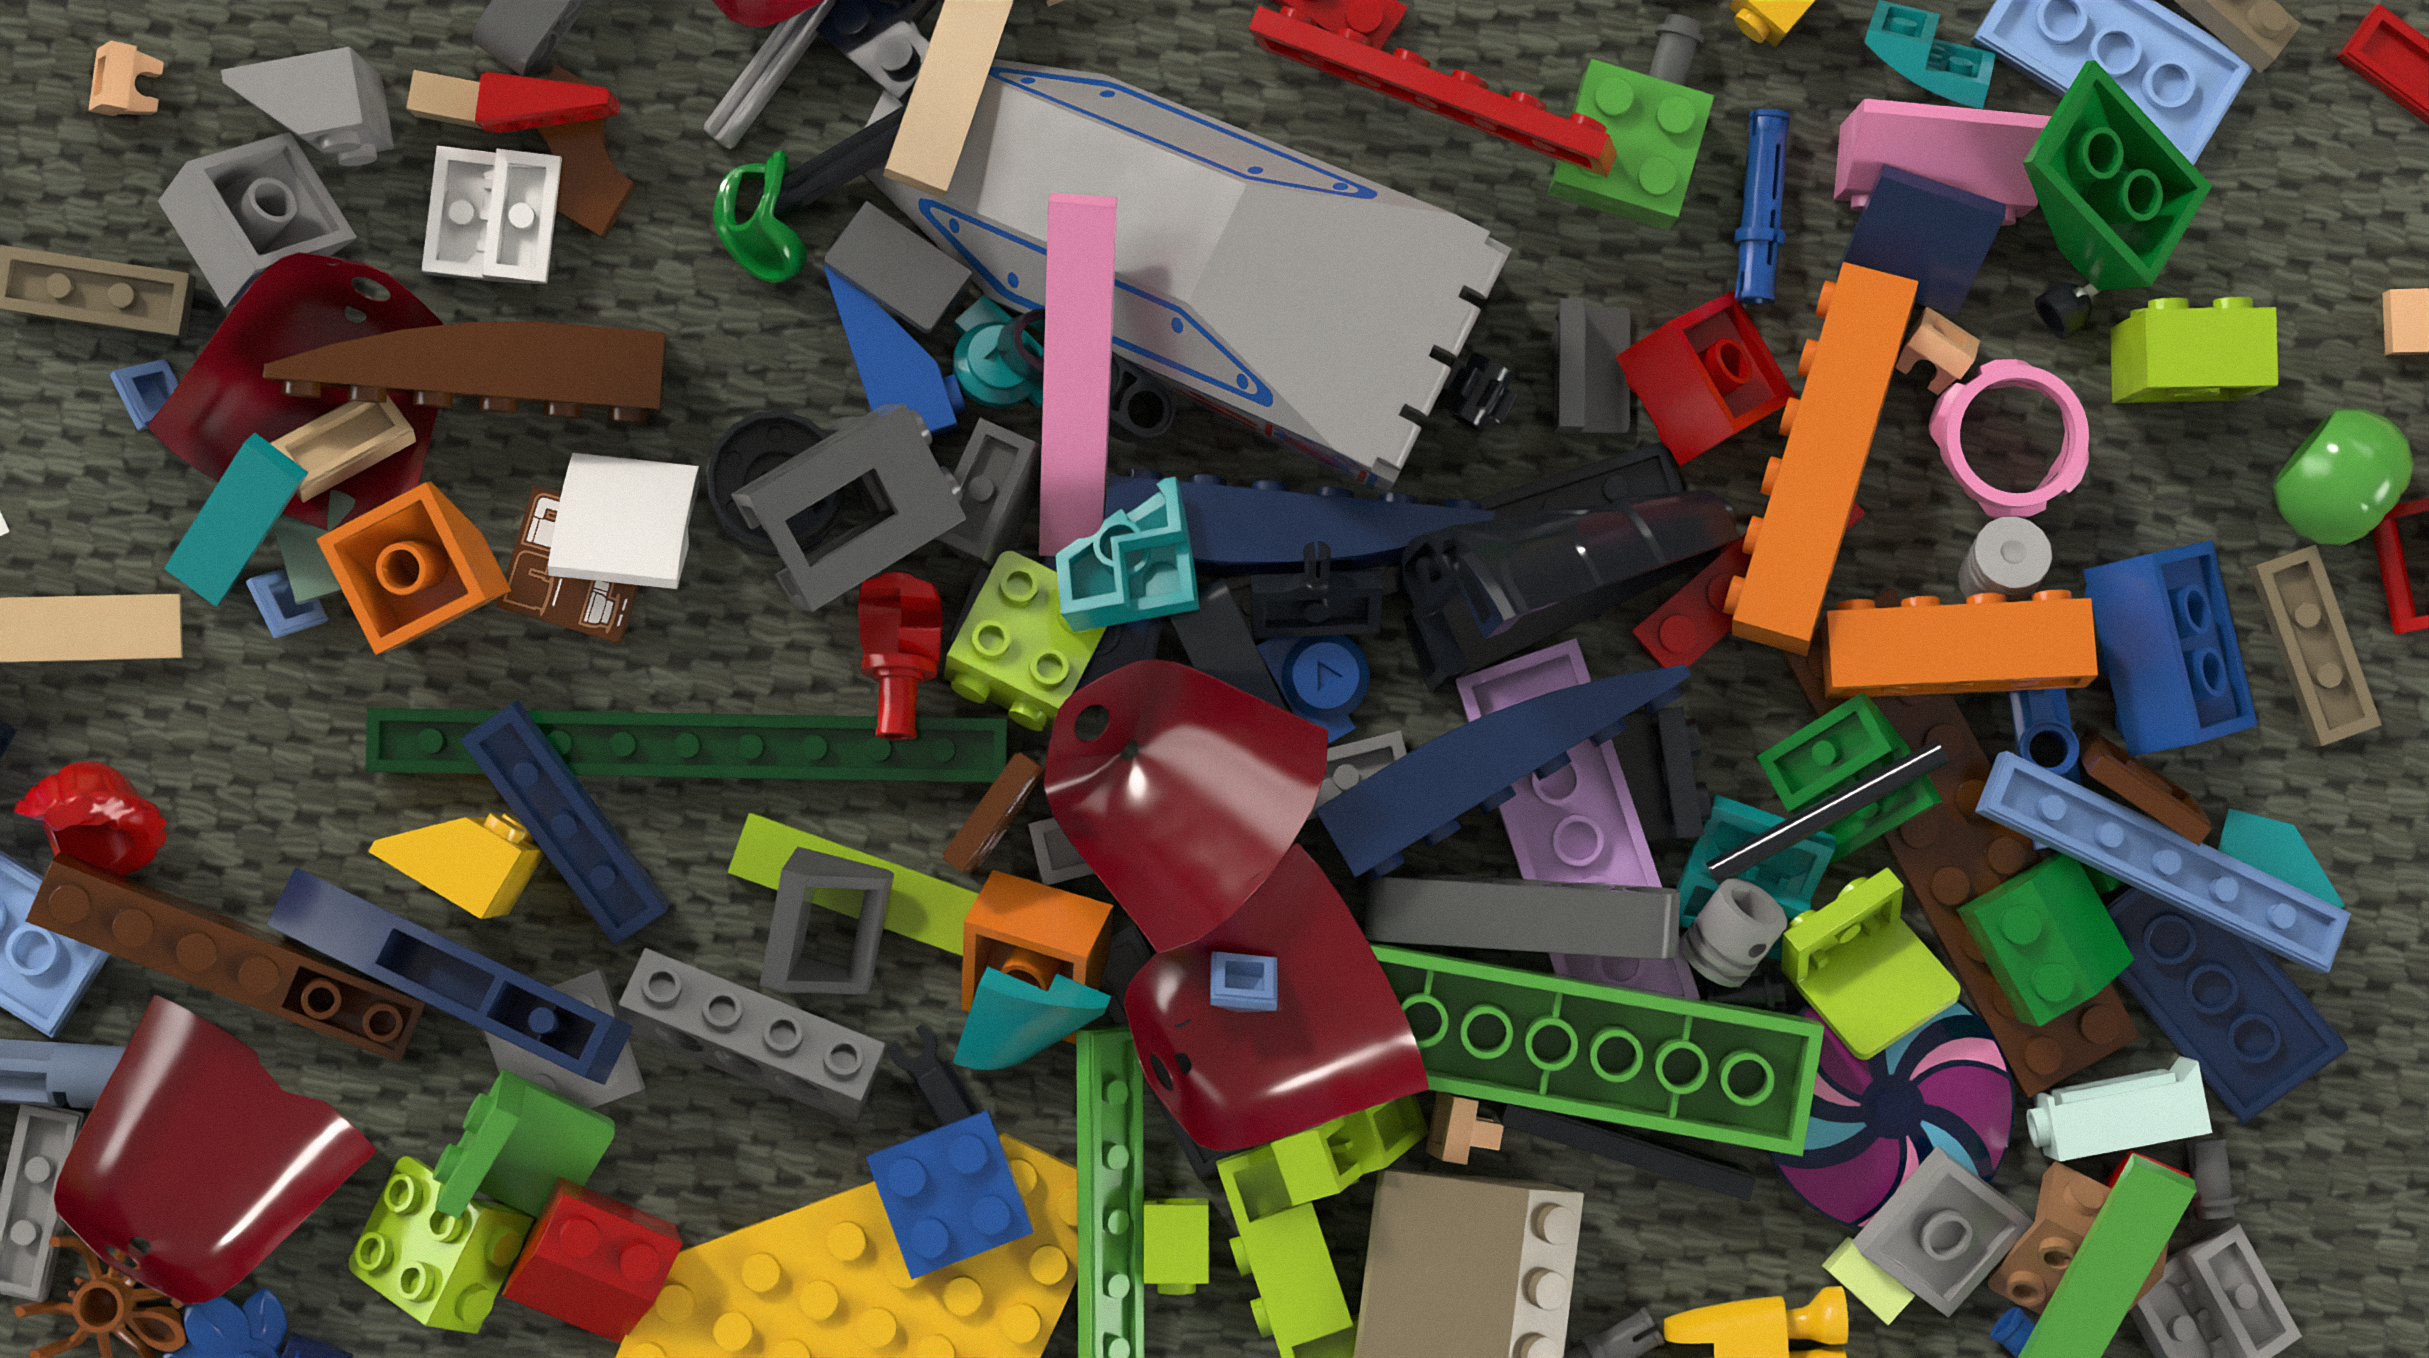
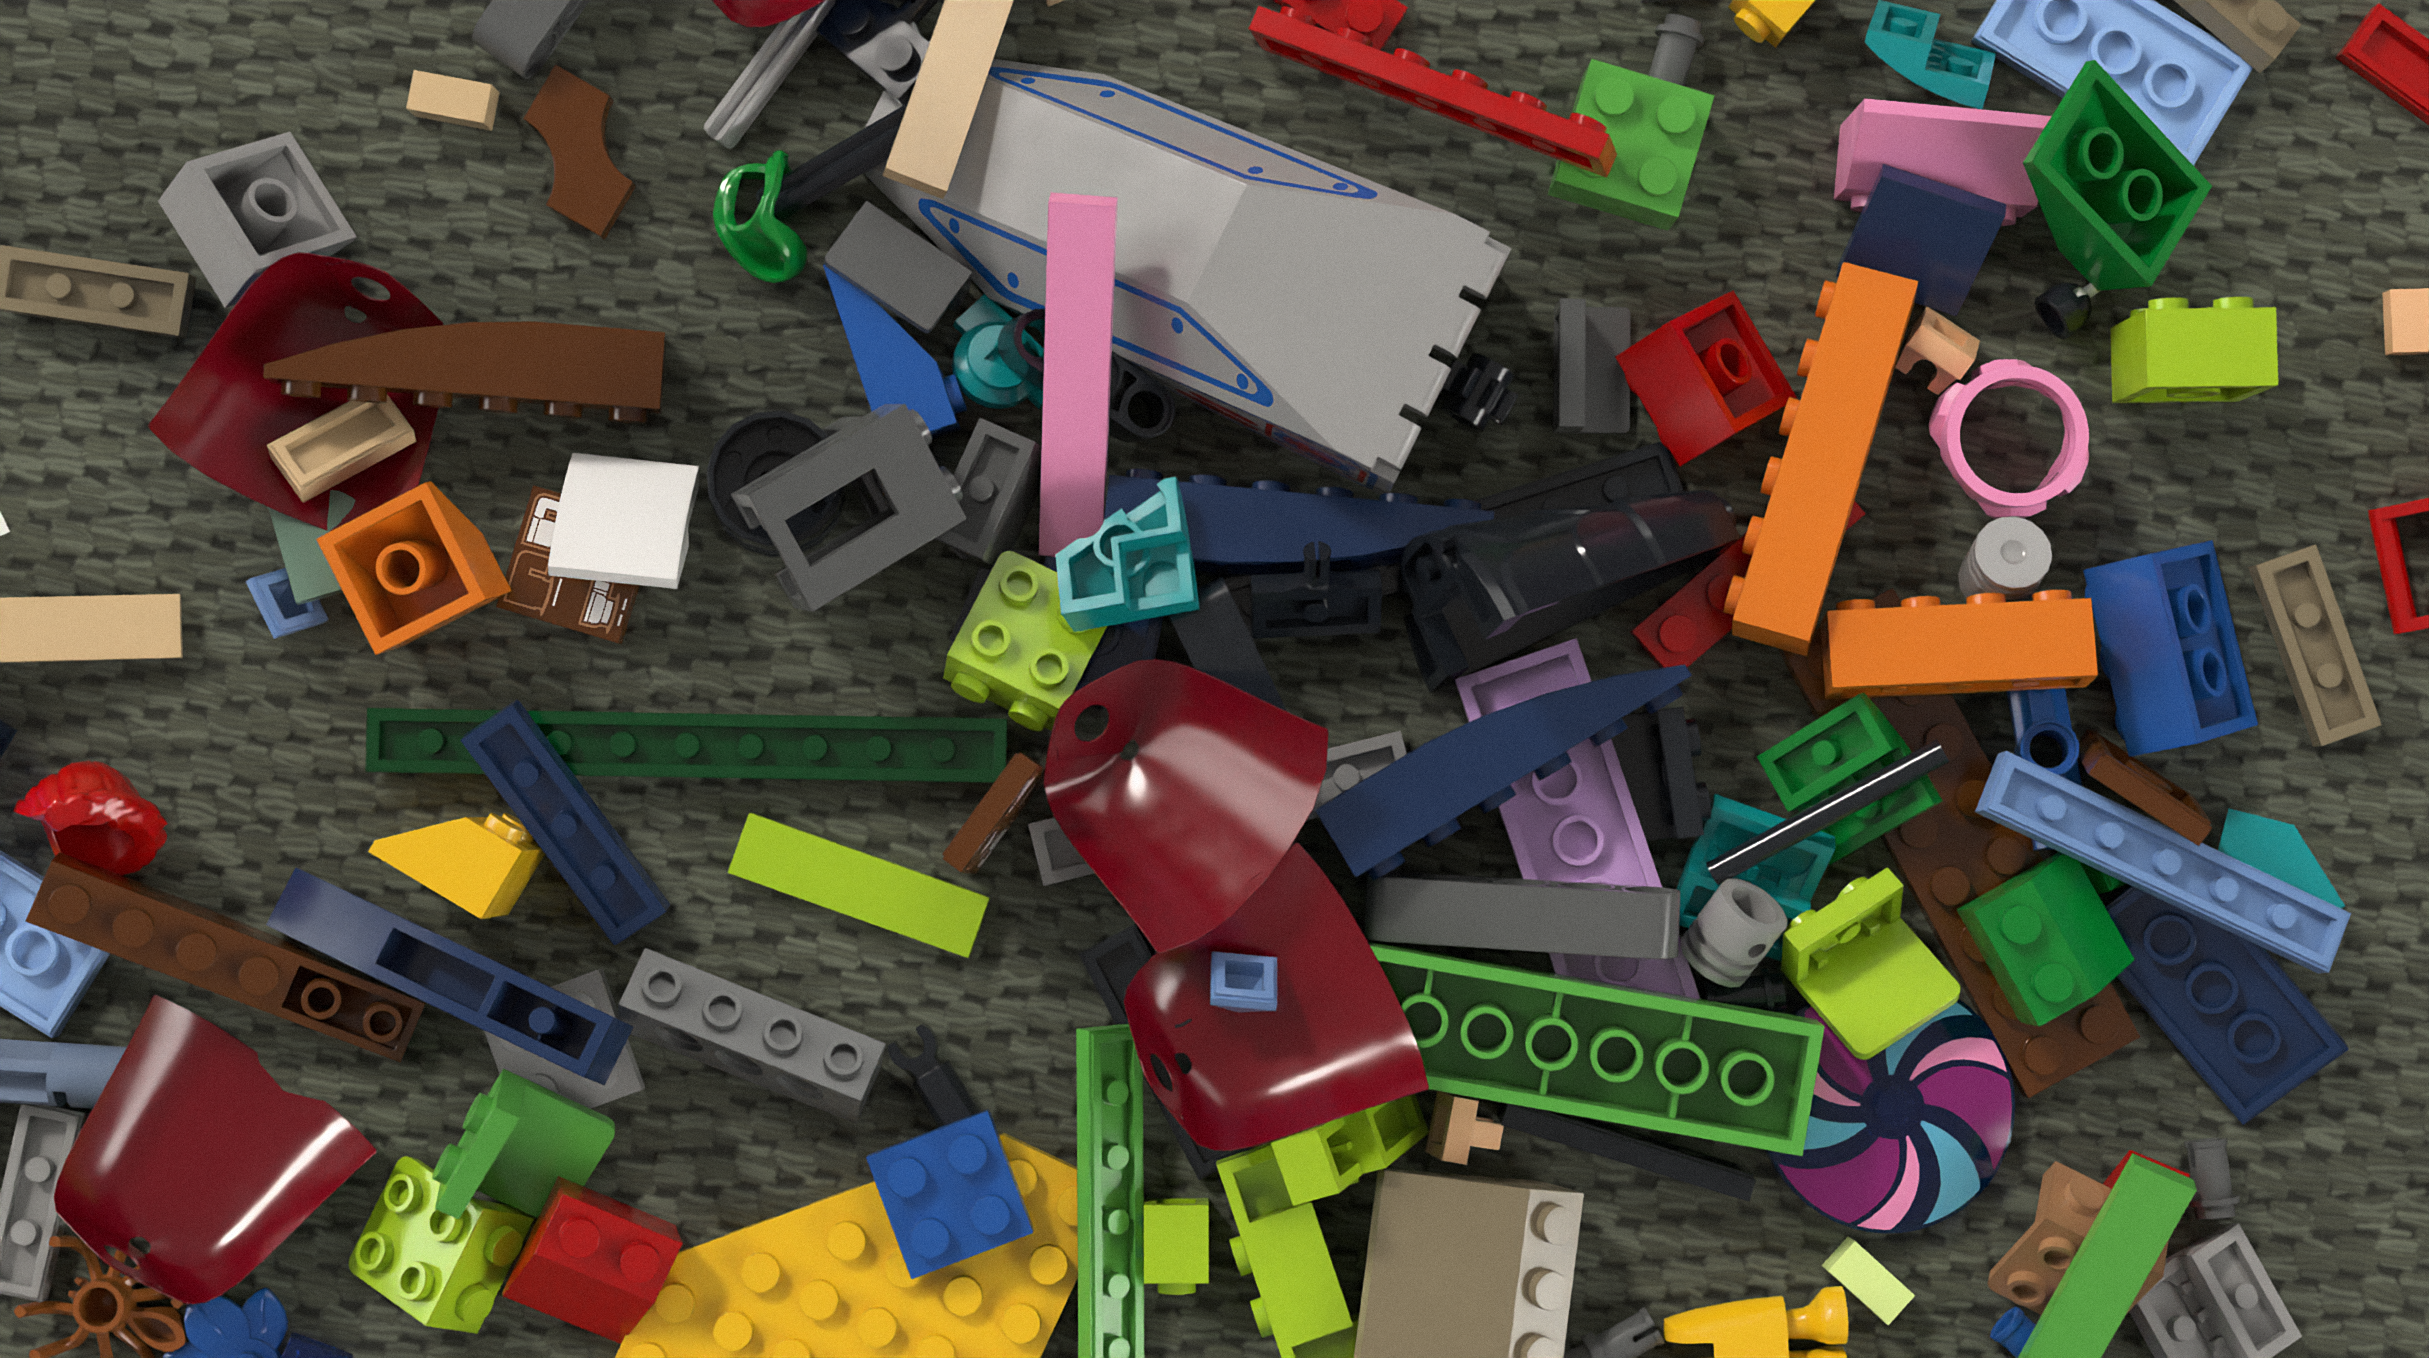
light nougat tile [88,41,164,116] -> none
medium blue slope [110,359,179,431] -> none
teal tile [164,433,309,607] -> none
light grey slope [221,47,394,166] -> none
white slope [422,146,562,284] -> none
red slope [475,71,621,134] -> none
dark grey tile [759,846,894,994] -> none
red piece [858,570,943,741] -> none
teal slope [953,966,1111,1070] -> none
orange slope [961,870,1113,1044] -> none
blue piece [1256,635,1370,744] -> none
blue pin [1734,109,1790,305] -> none
light grey plate [1852,1145,2034,1318] -> none
light aqua window [2027,1056,2212,1161] -> none
bright green piece [2272,409,2414,546] -> none

